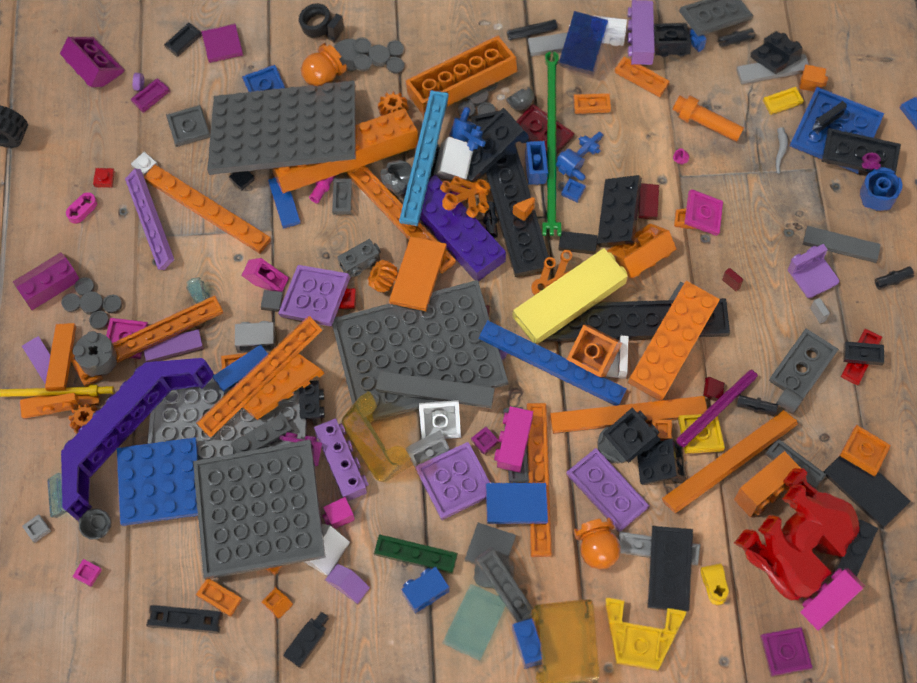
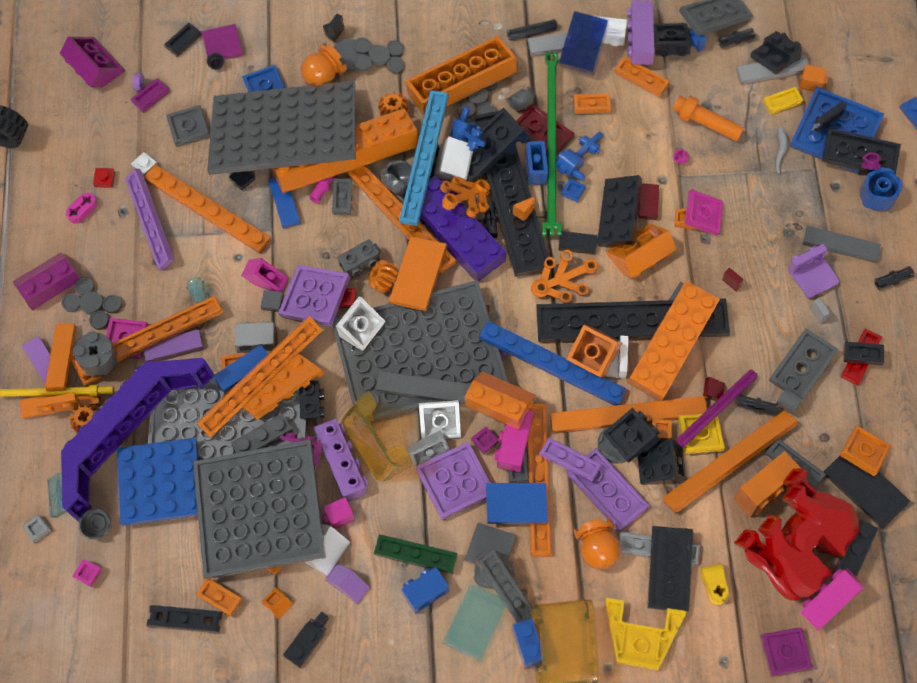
black tyre [298,3,333,38] -> none
light yellow brick [512,248,628,345] -> none
none -> black plate [206,53,224,70]
none -> white slope [336,296,386,351]
none -> orange slope [464,371,536,430]
none -> medium lavender tile [539,437,602,483]

